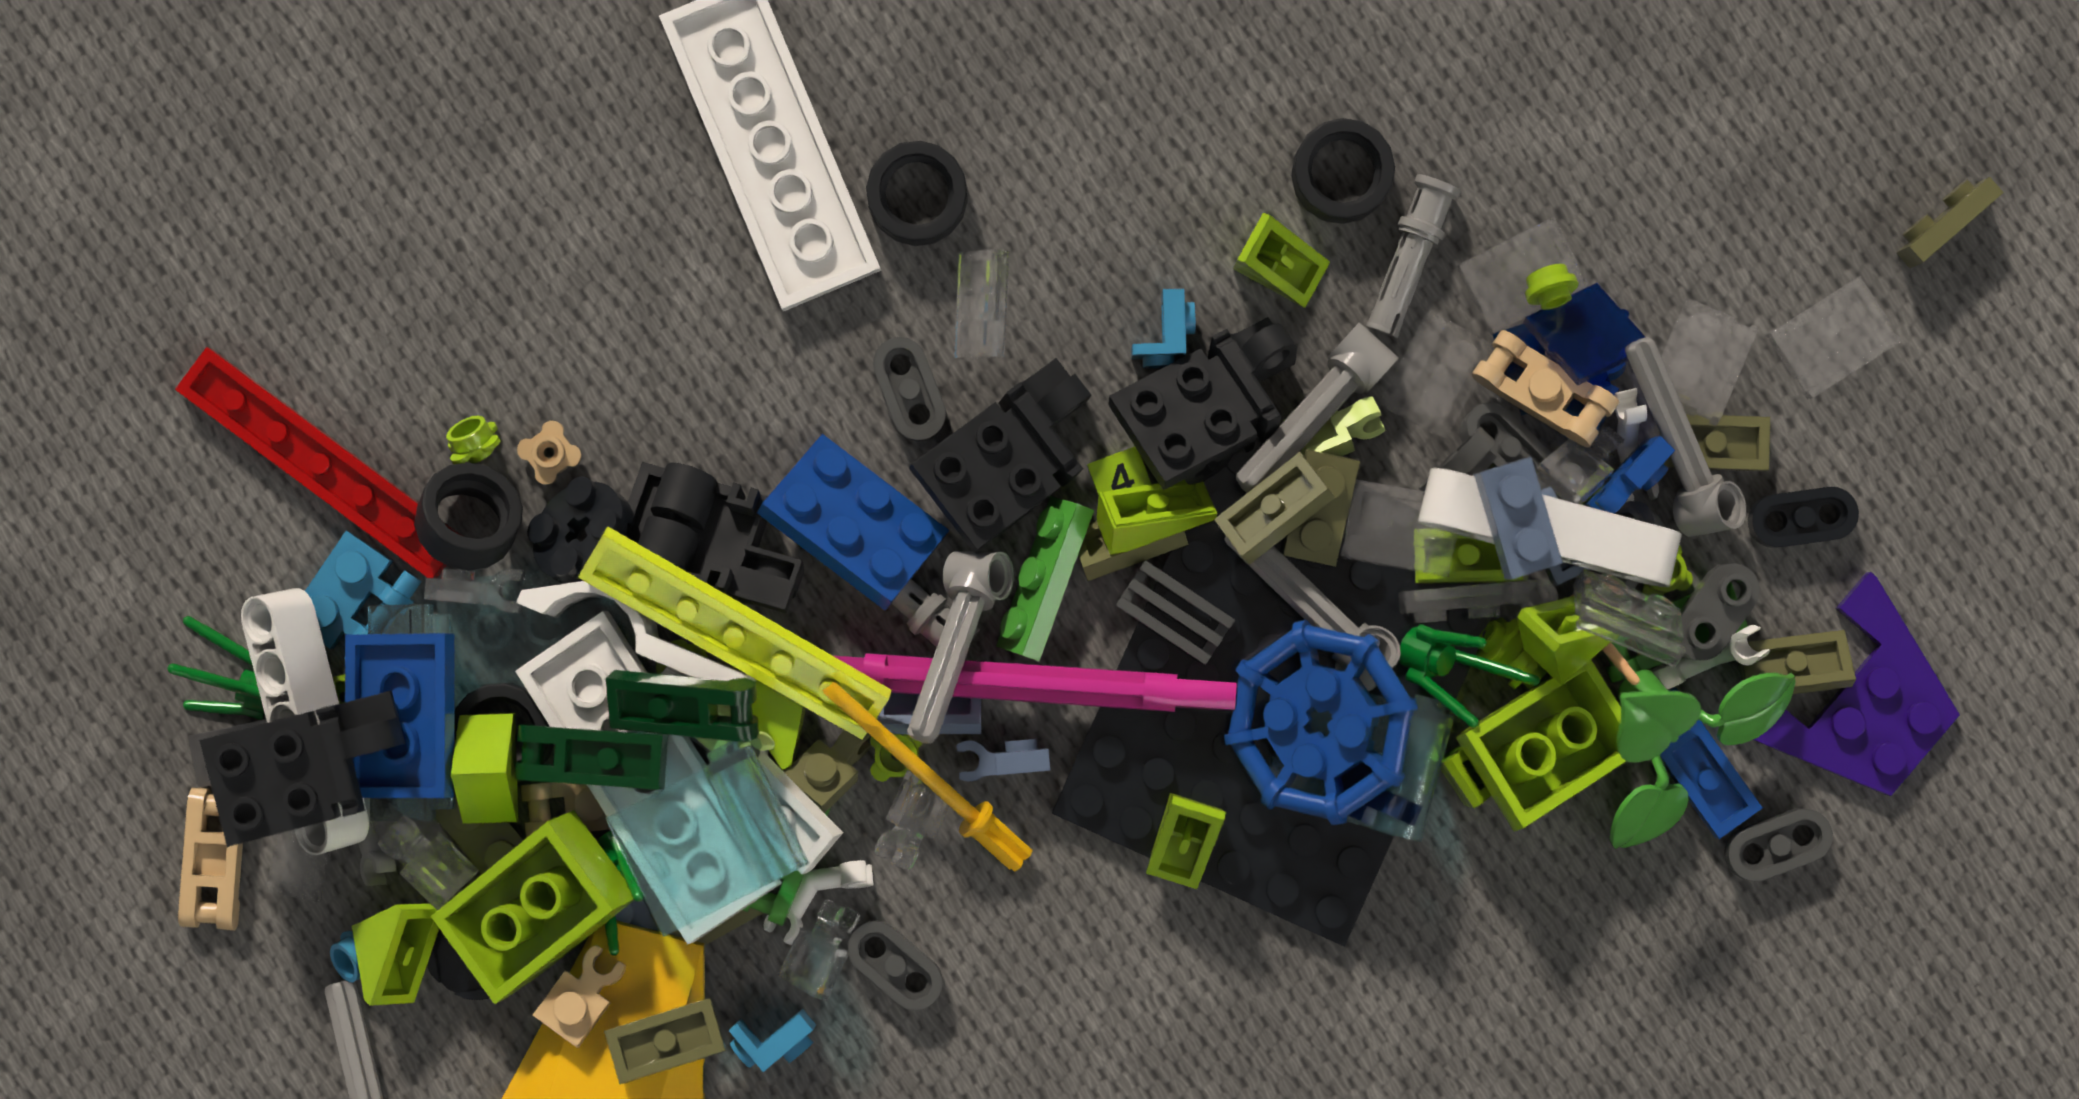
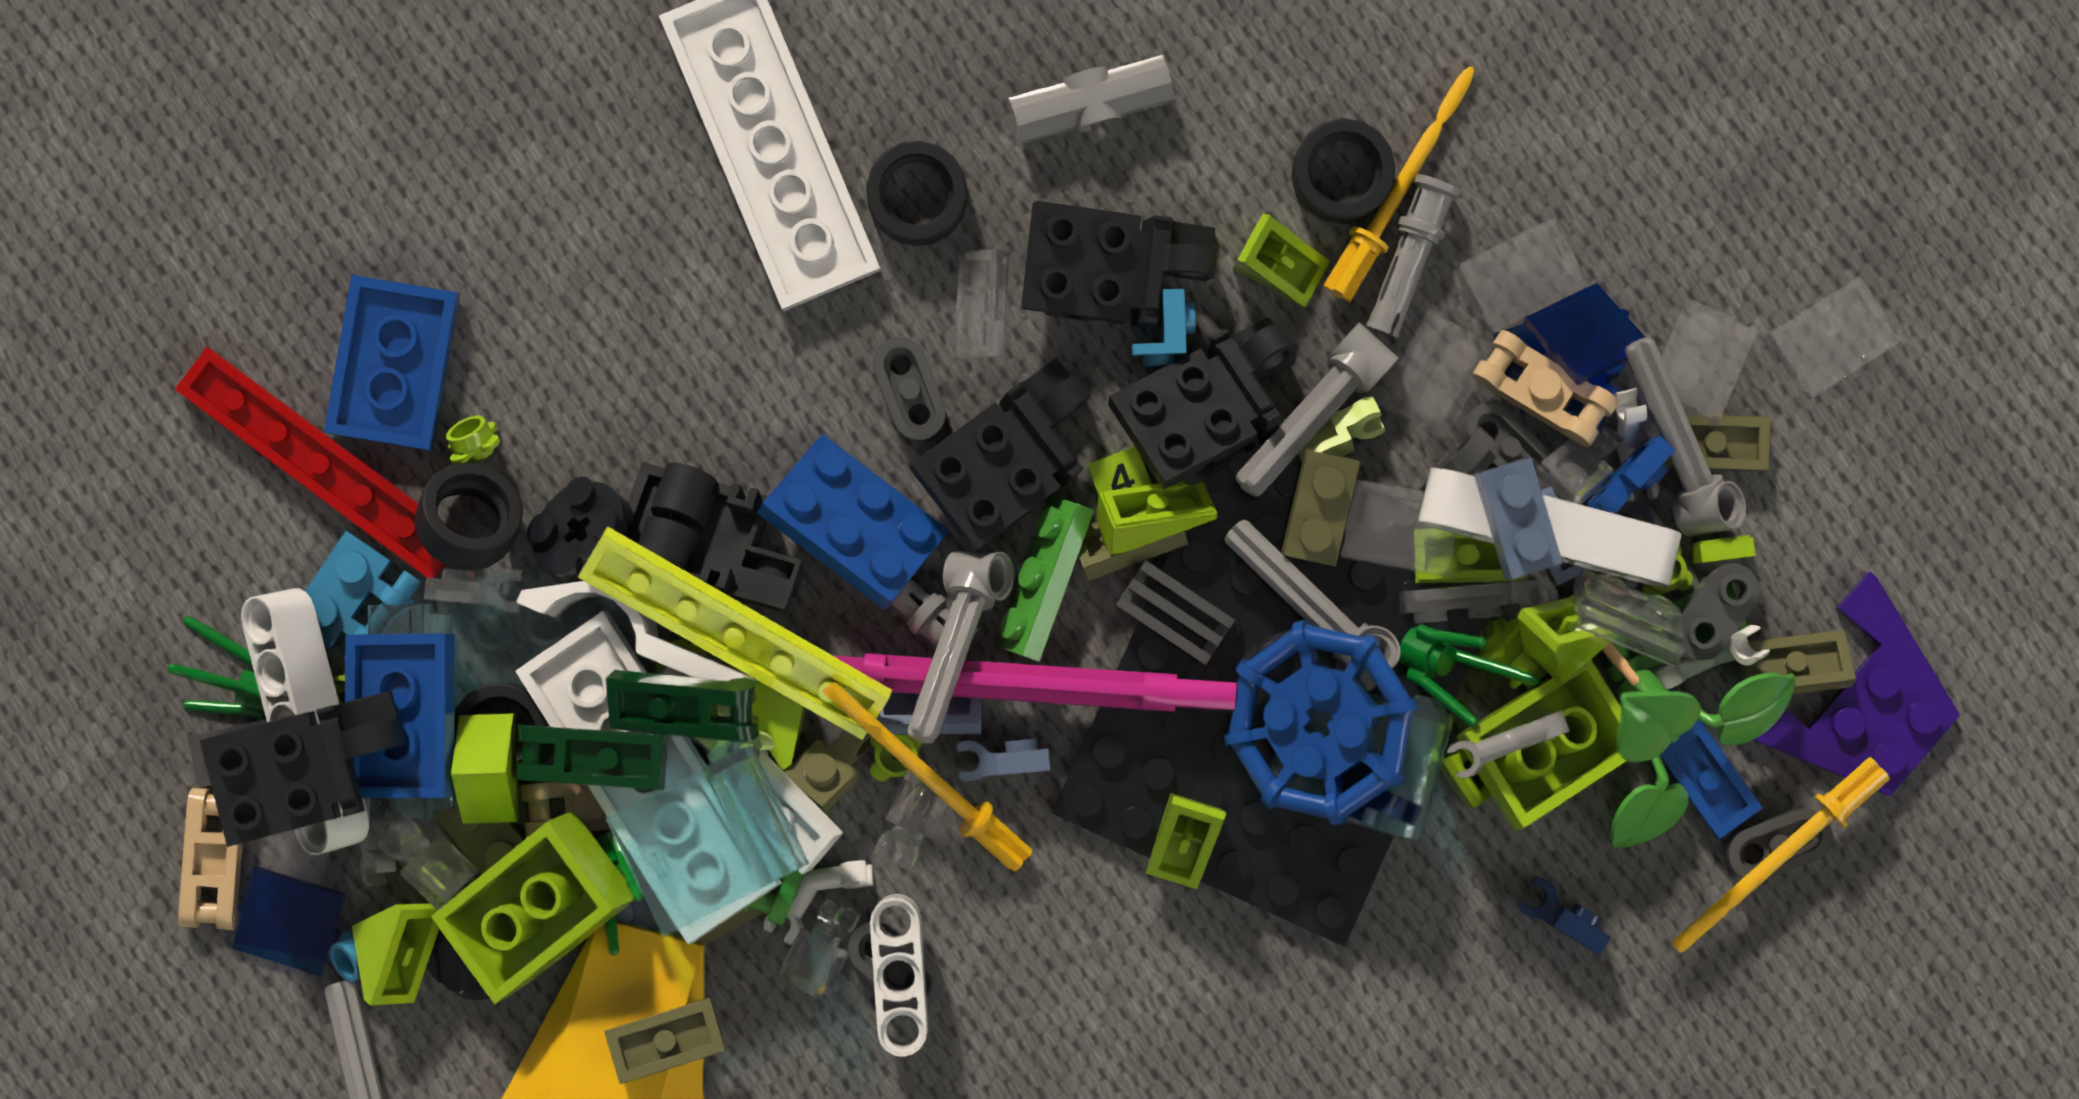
tan plate [517,421,582,485] -> none
tan plate [533,945,626,1048] -> none
dark azure bracket [729,1009,816,1072] -> none
olive plate [1214,452,1335,565] -> none
lime plate [1525,264,1579,310] -> none
black plate [1748,487,1859,548] -> none
olive plate [1896,177,2004,269] -> none
none -> clear blue piece [232,866,346,976]
none -> blue plate [324,275,460,451]
none -> white beam [870,894,929,1057]
none -> light grey piece [1009,55,1175,144]
none -> black plate [1021,201,1218,327]
none -> yellow piece [1323,67,1474,302]
none -> light grey arm [1447,711,1570,778]
none -> dark blue plate [1515,876,1611,955]
none -> yellow piece [1671,757,1890,953]
none -> lime tile [1690,535,1756,564]

